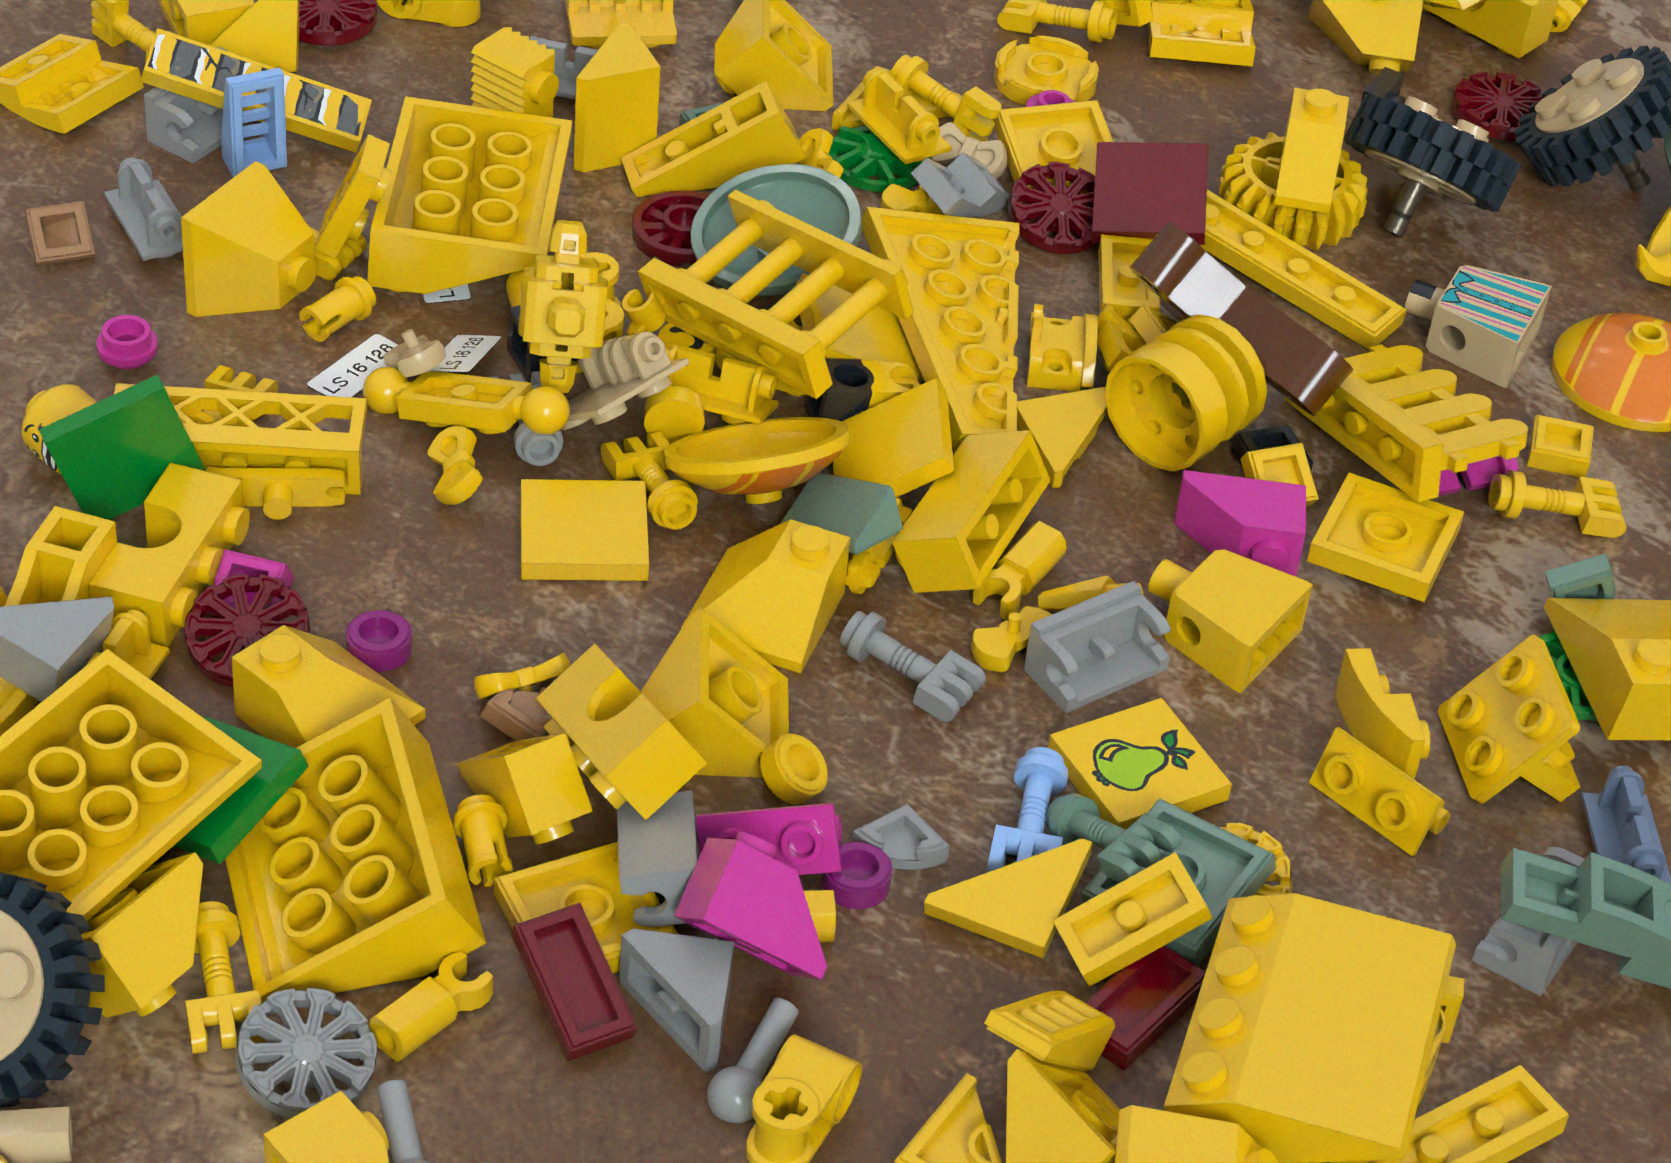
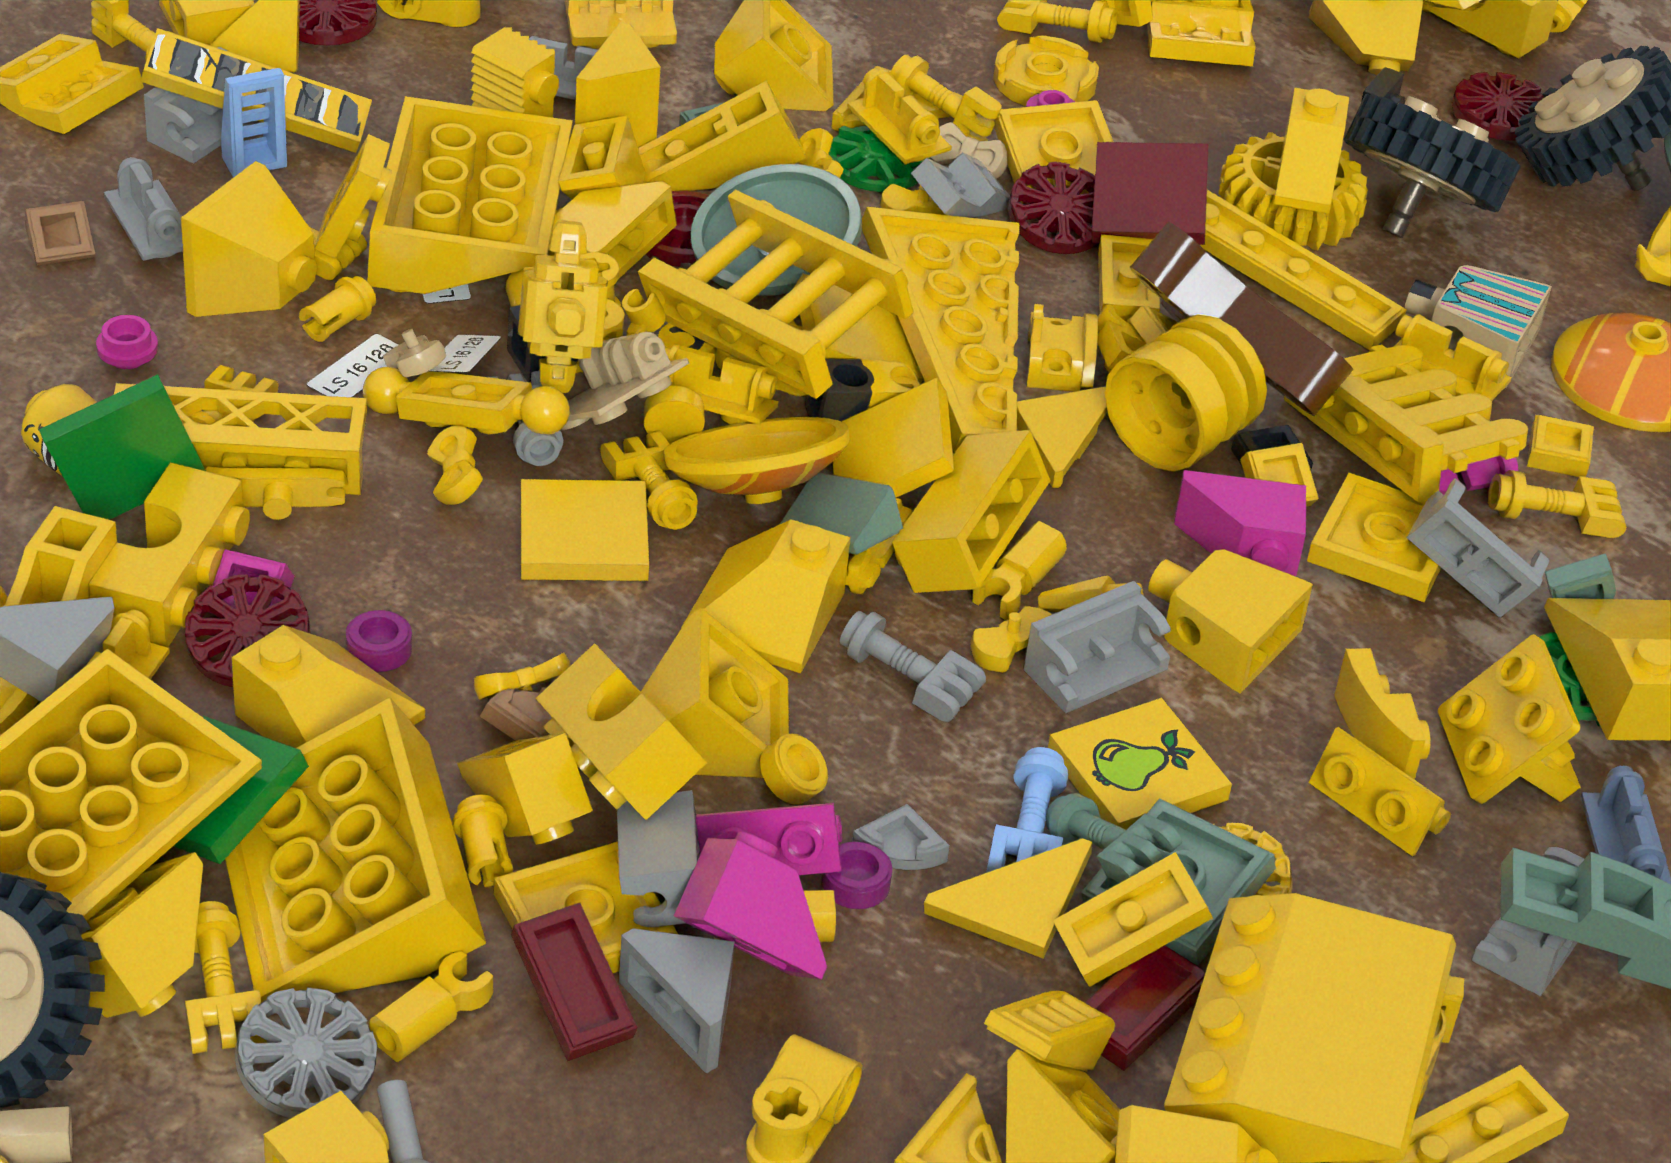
light grey bar [707,998,799,1123] -> none
none -> yellow slope [548,181,677,278]
none -> yellow slope [558,115,645,200]
none -> yellow hinge [1393,314,1512,401]
none -> light grey hinge [1407,478,1549,617]

